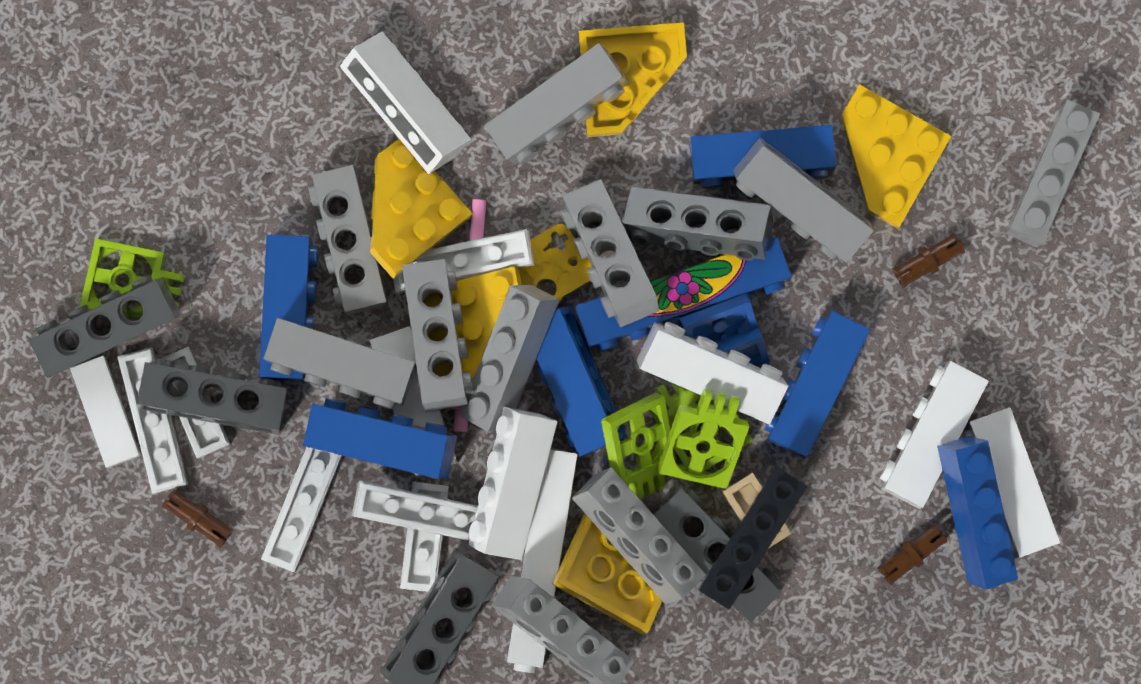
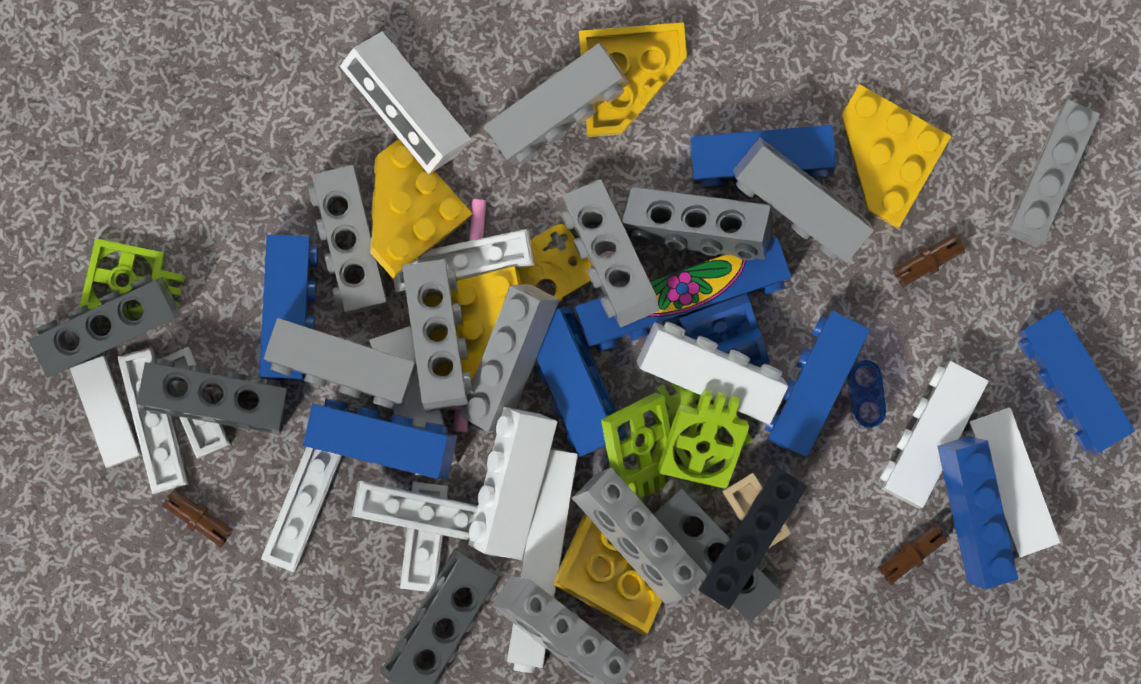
none -> clear blue beam [847,360,886,430]
none -> blue brick [1018,308,1135,455]

